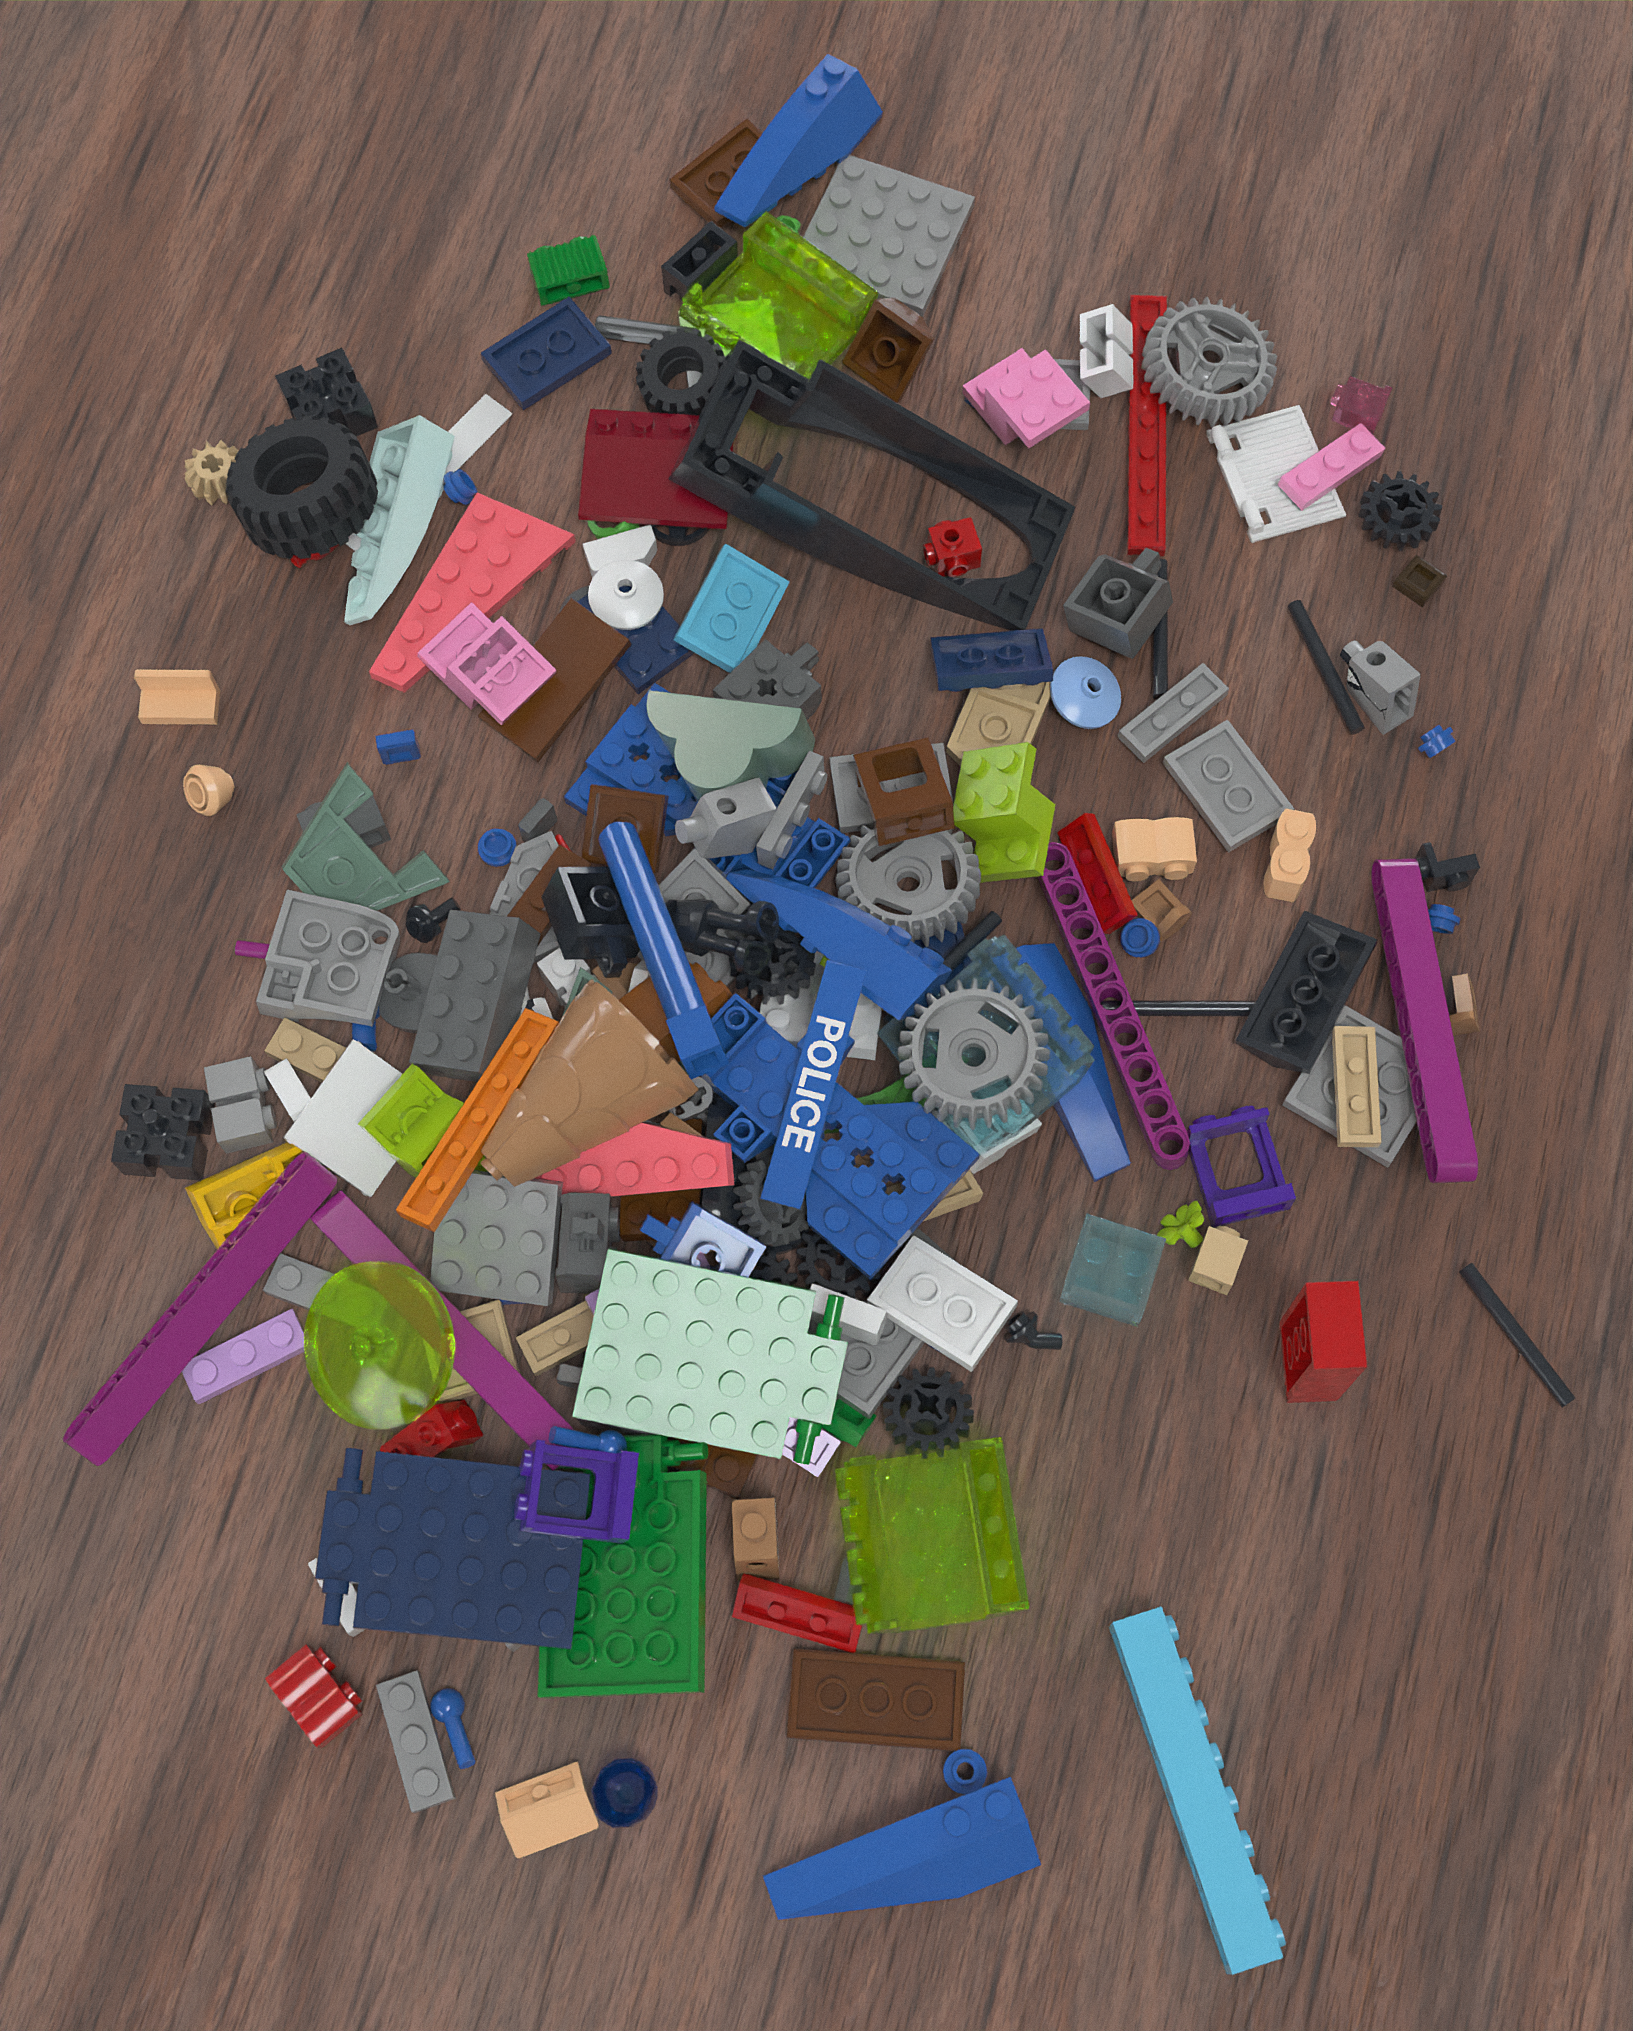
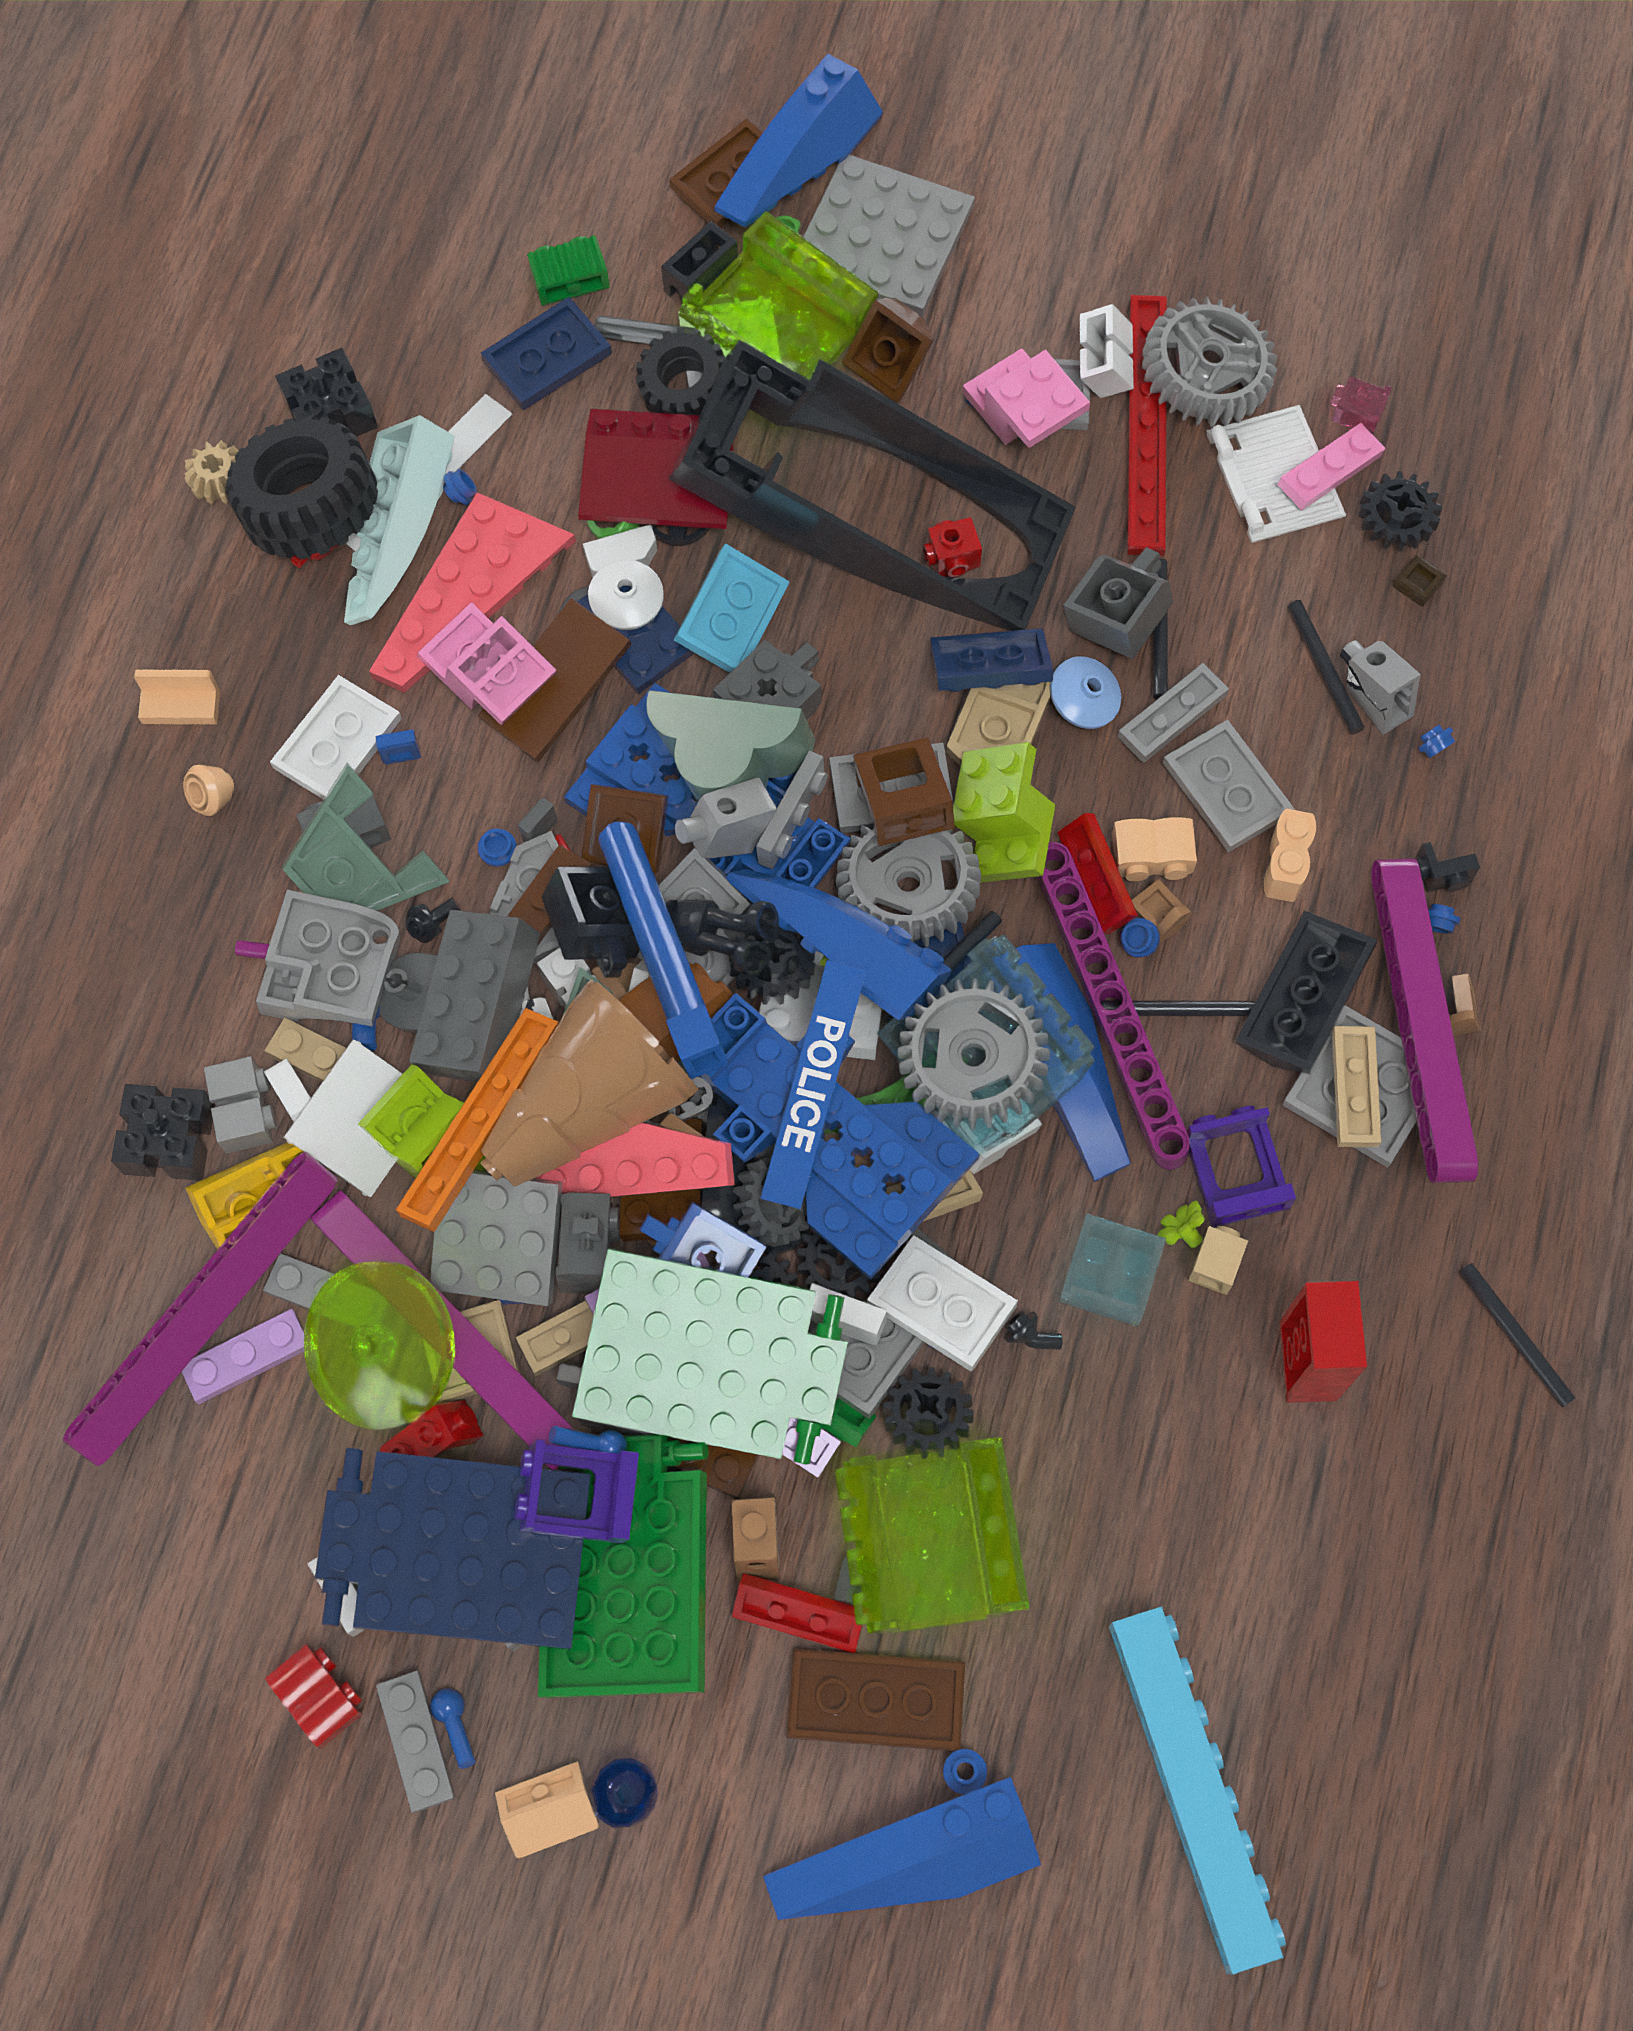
none -> white plate [270,675,402,800]

